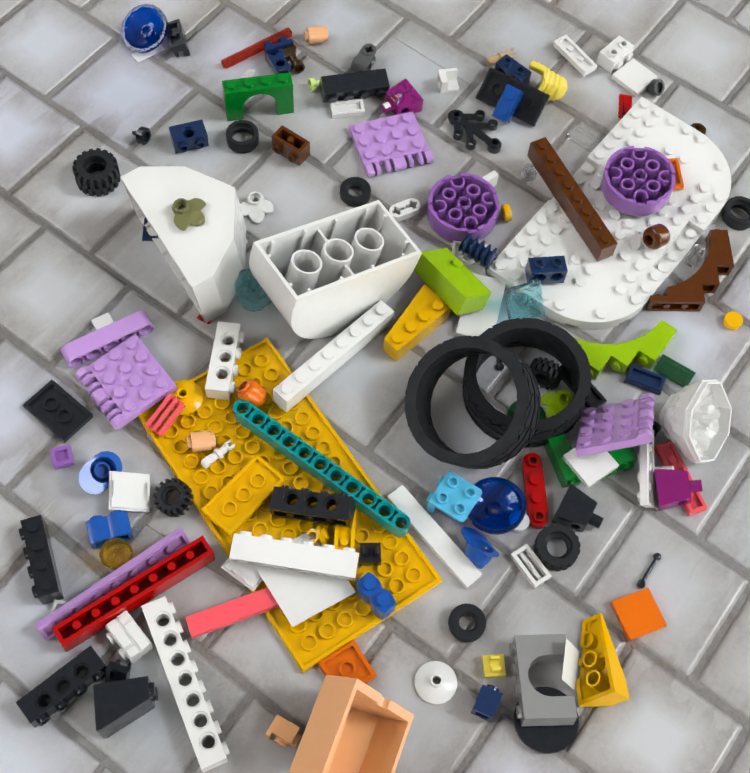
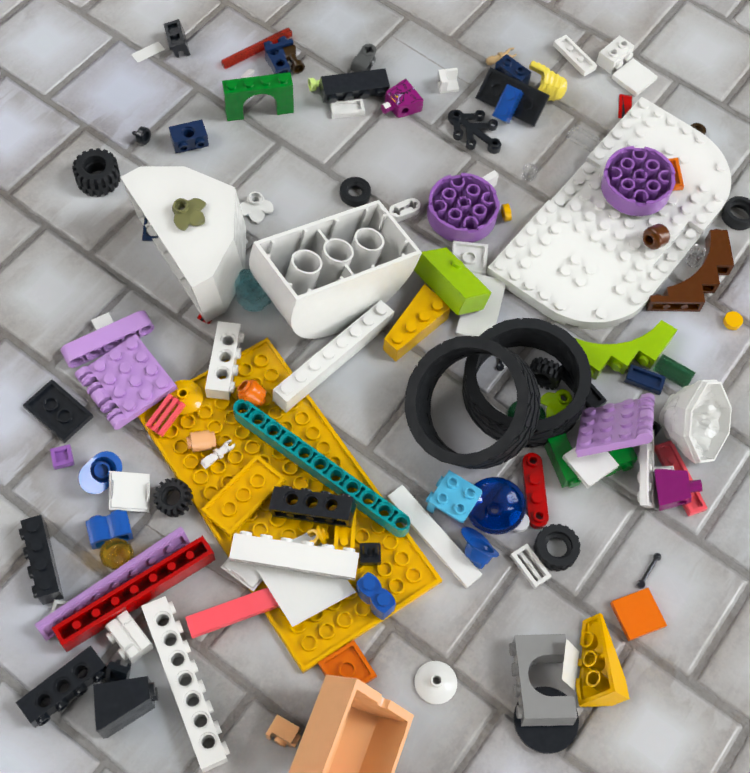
clear blue dish [121,4,168,53] -> none
black tyre [226,120,259,154] -> none
reddish brown brick [272,125,310,166] -> none
light nougat brick [304,26,328,44] -> none
lavender hinge [349,111,434,177] -> none
black tyre [448,604,486,643] -> none
dark blue piece [458,233,498,270] -> none
dark blue brick [471,684,503,722] -> none
light yellow tile [481,654,506,679] -> none
clear light blue tile [504,279,545,320] -> none
dark blue brick [525,256,568,285] -> none
reddish brown brick [527,137,618,262] -> none
black torso [551,484,604,532] -> none
black tile [646,79,665,96] -> none

